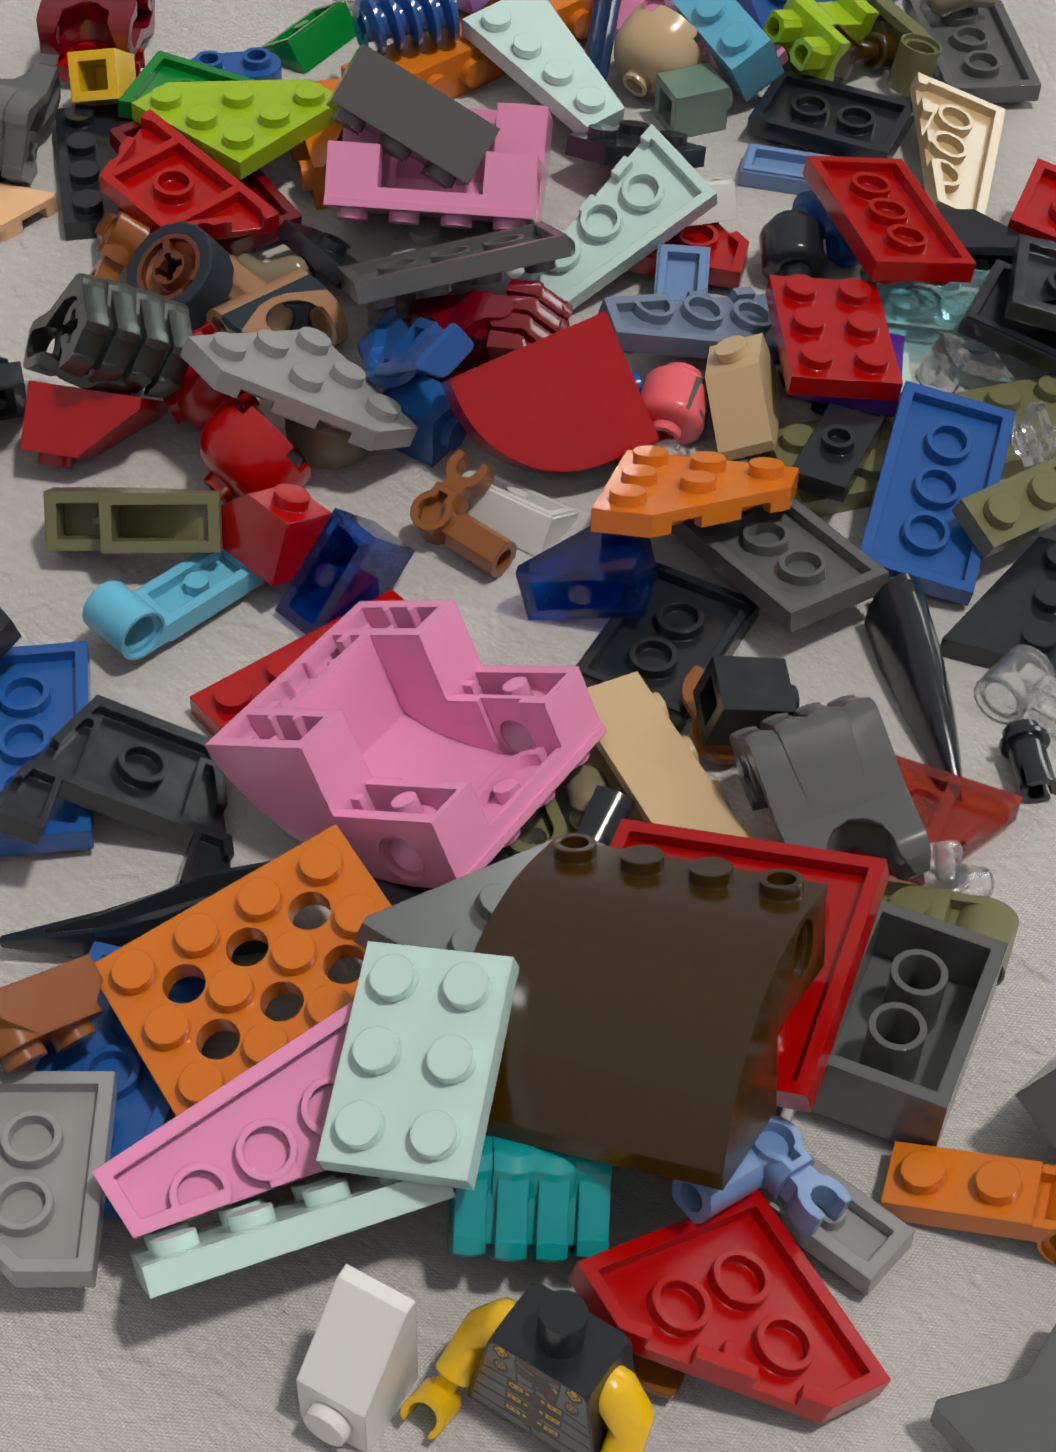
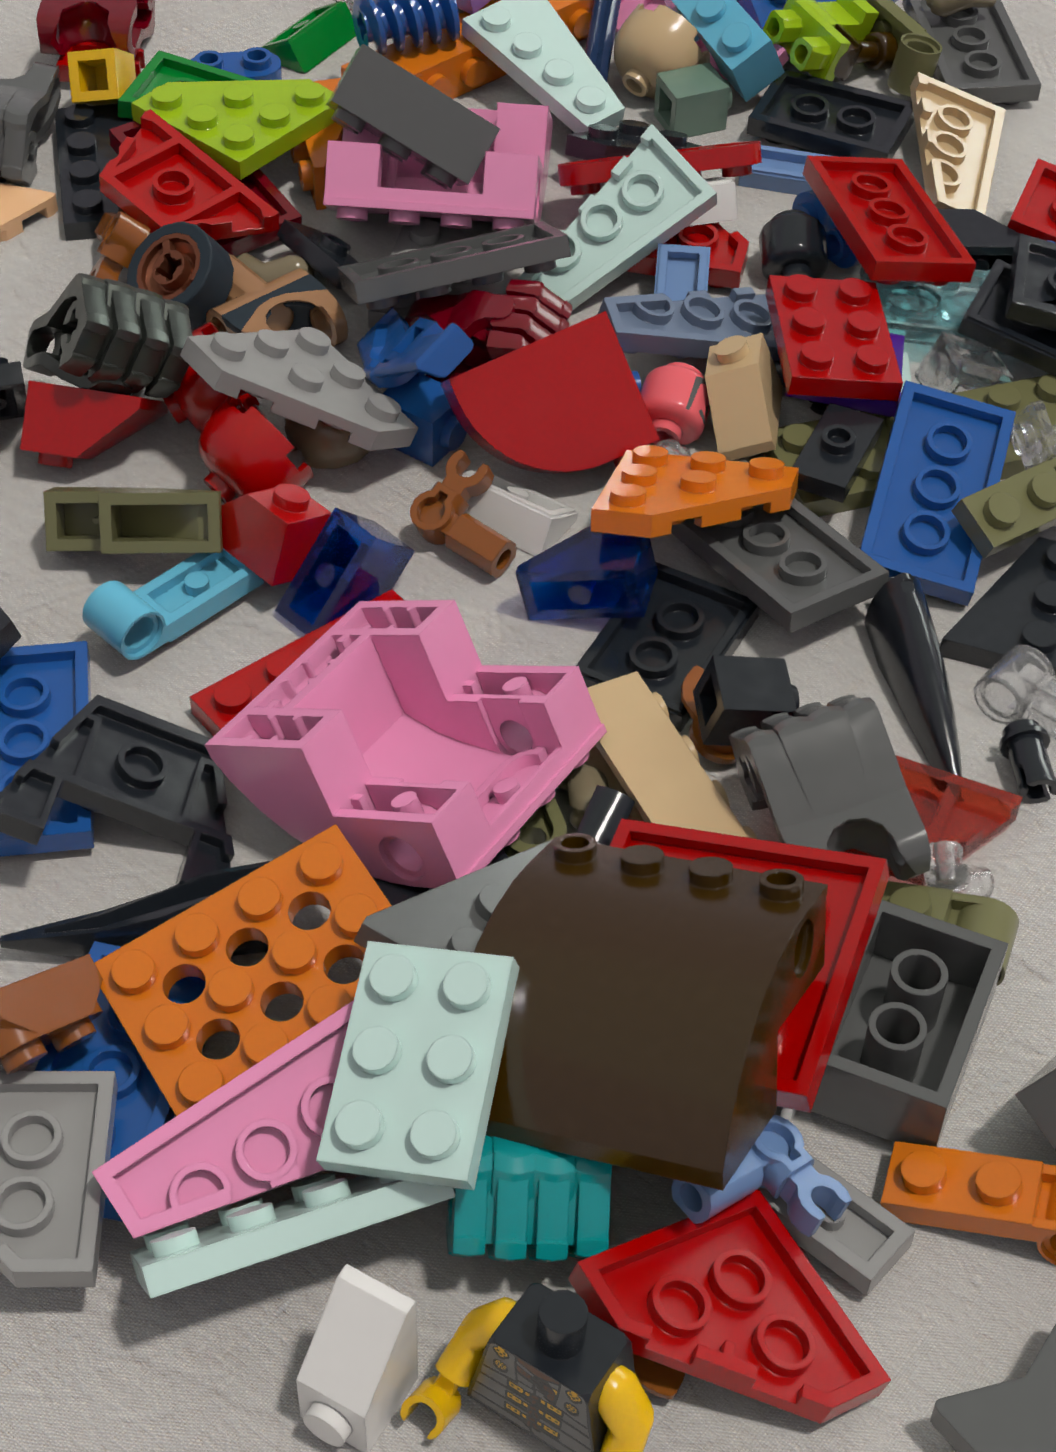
none -> red plate [558,141,762,195]

